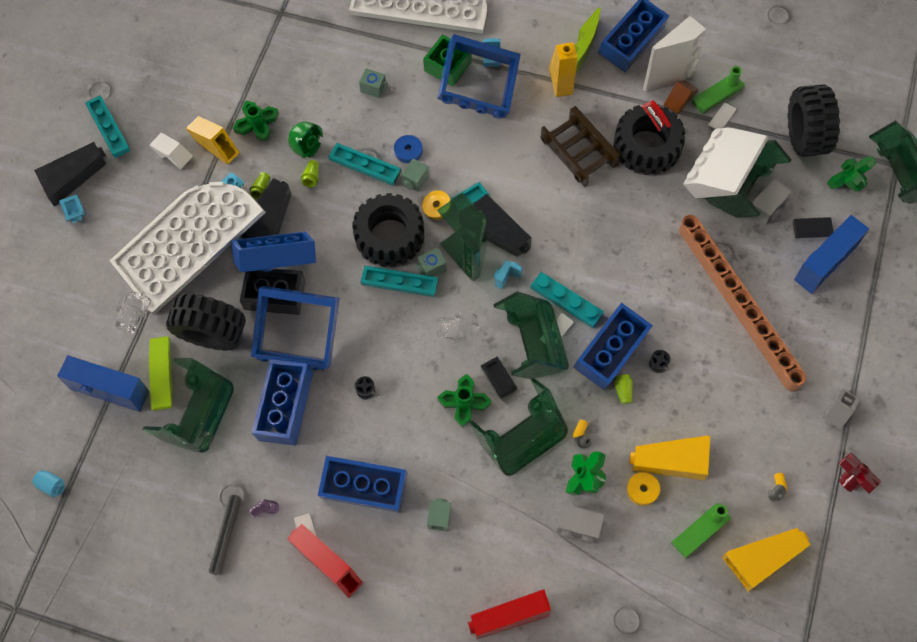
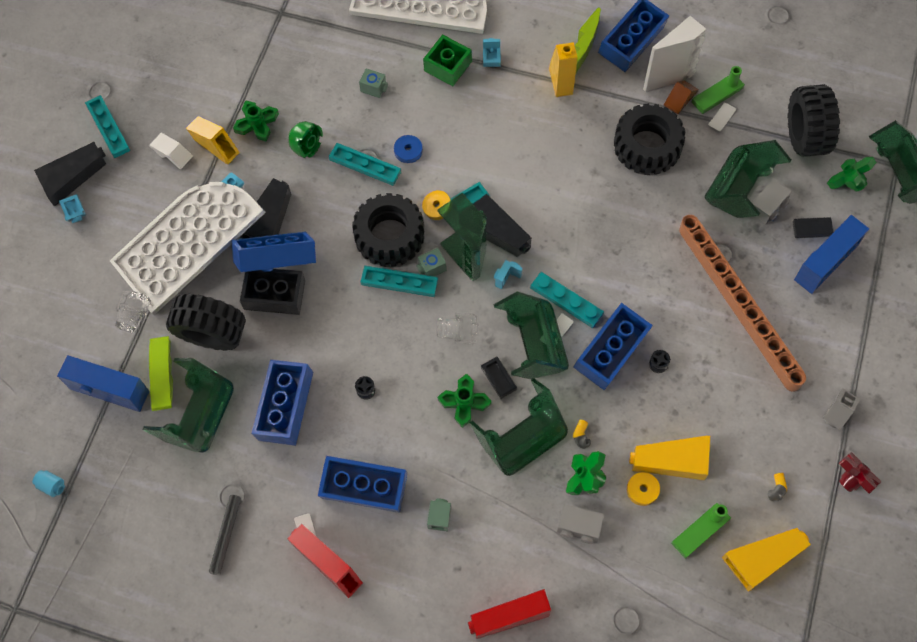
clear purple arm [249,499,279,518] -> none
lime cone [250,172,270,200] -> none
blue window [251,286,340,371] -> none
lime cone [301,160,319,188] -> none
sand green brick [402,159,429,192] -> none
blue window [437,34,521,119] -> none
dark brown fence [540,106,621,187] -> none
lime cone [613,374,633,404] -> none
sticker [641,100,671,131] -> none
white slope [683,127,769,198] -> none

